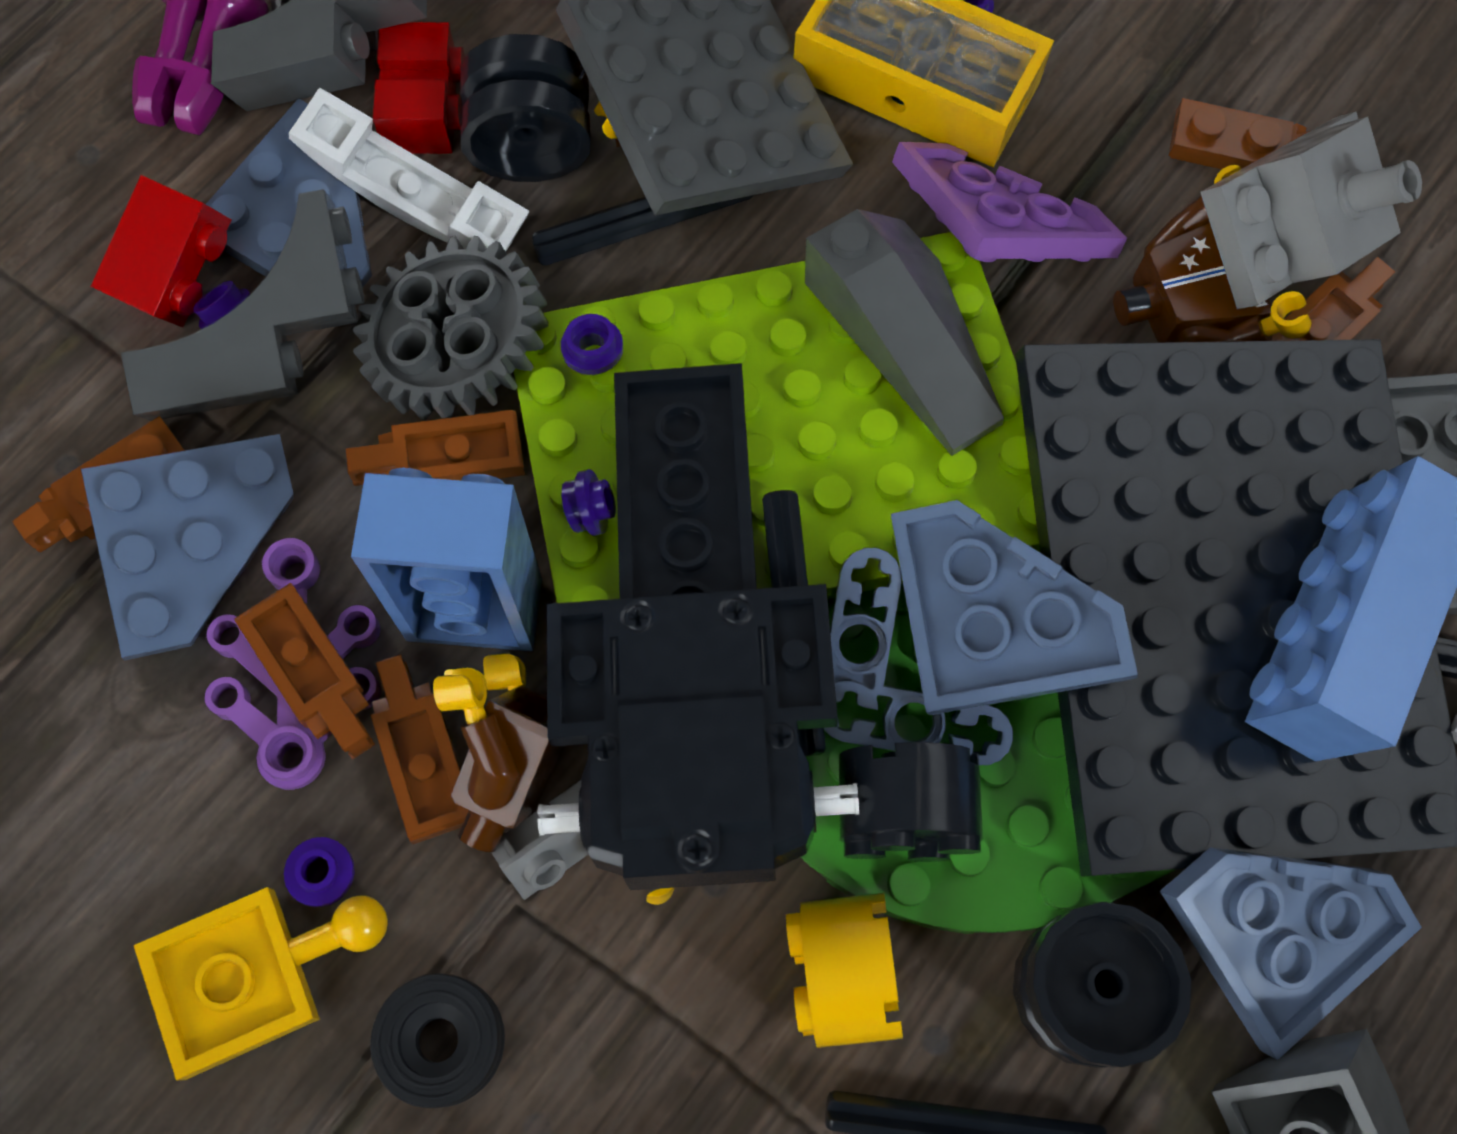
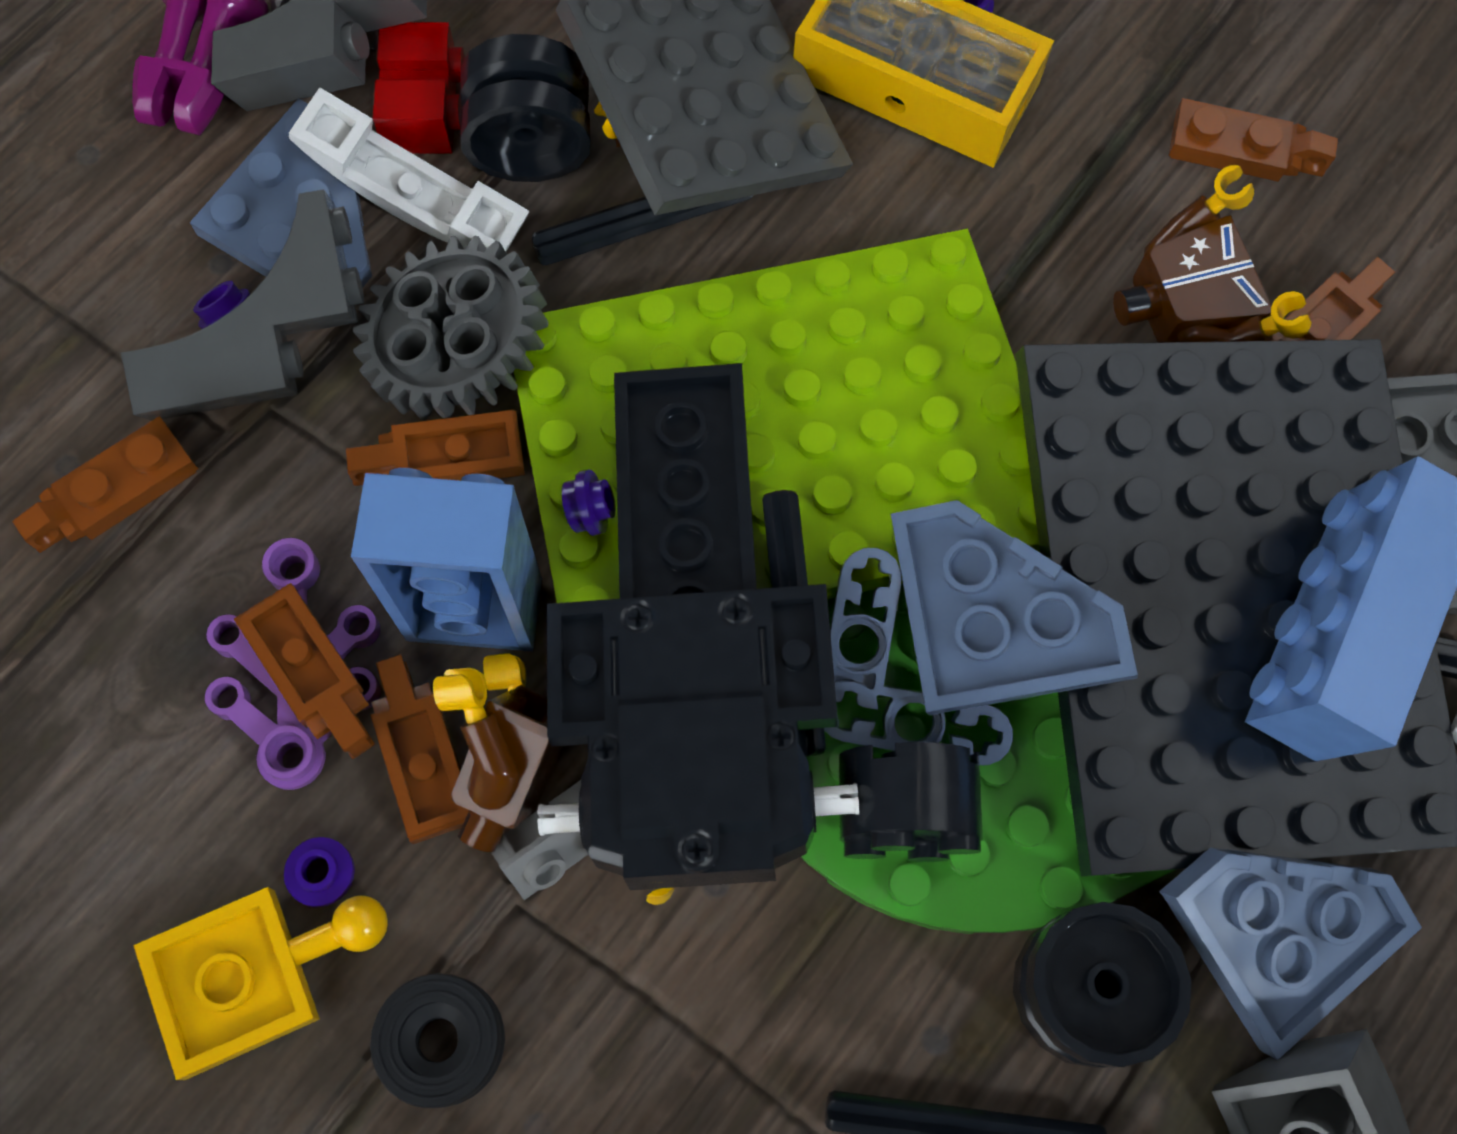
sand blue plate [81,434,294,661] -> none
red brick [90,175,232,328] -> none
dark purple plate [561,314,623,375] -> none
yellow brick [786,893,903,1048] -> none
dark grey wedge [805,209,1004,456] -> none
medium lavender plate [892,142,1127,262] -> none
light grey brick [1200,111,1422,309] -> none

